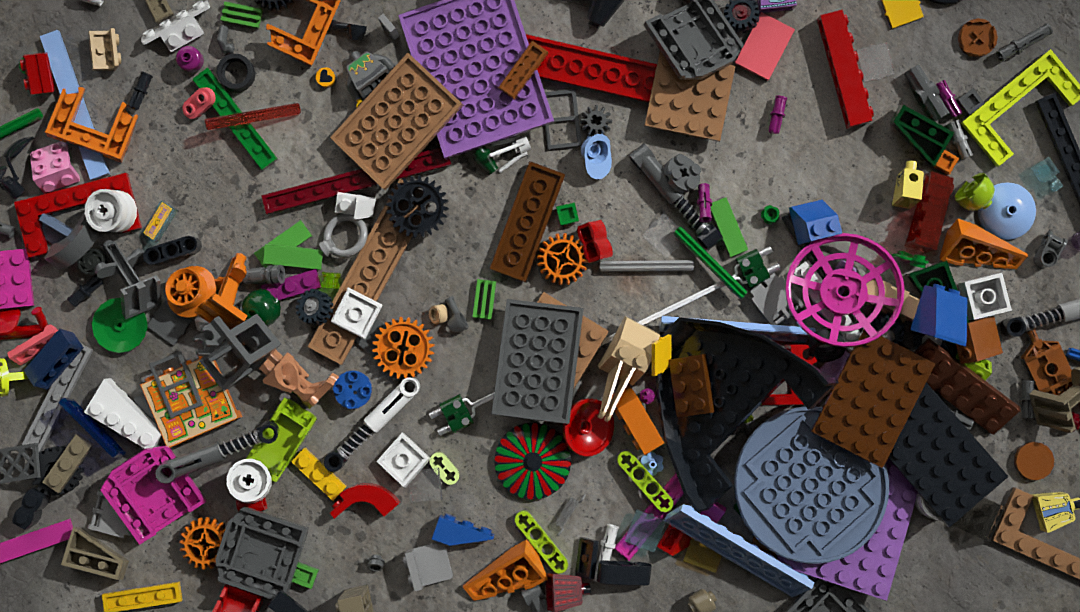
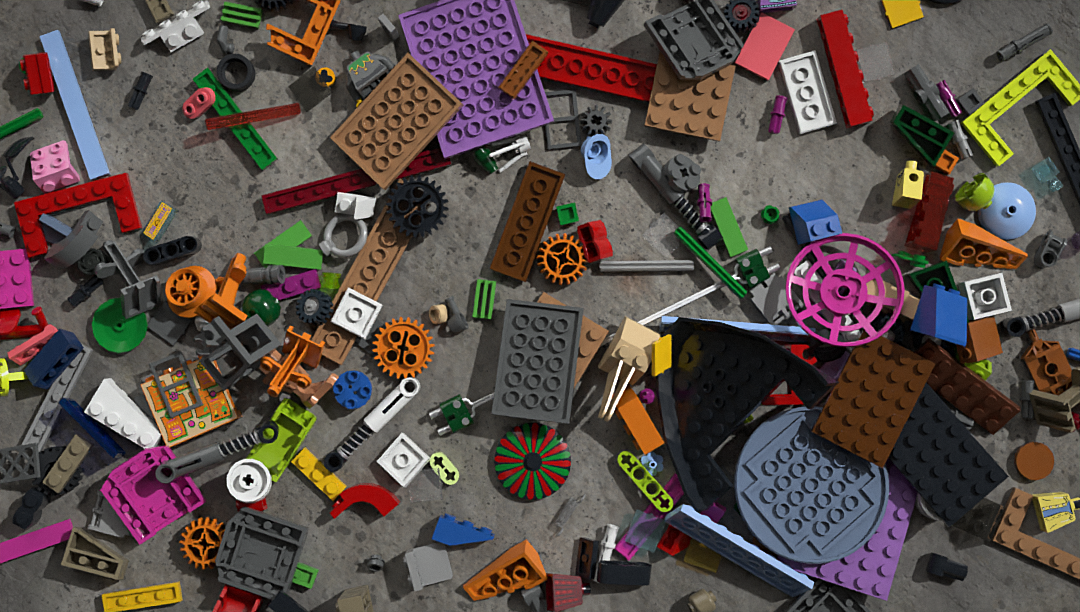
orange wedge [45,87,138,163] -> none
white wheel [85,189,137,232] -> none
magenta head [176,46,204,73] -> none
lime beam [515,510,568,574] -> none
red dish [563,398,614,456] -> none
reddish brown plate [669,354,714,417] -> none
dark orange tile [958,18,998,57] -> none
none -> orange piece [260,325,325,397]
none -> clear smoke piece [288,67,333,112]
none -> white tile [778,50,837,135]
none -> black piece [926,552,968,581]

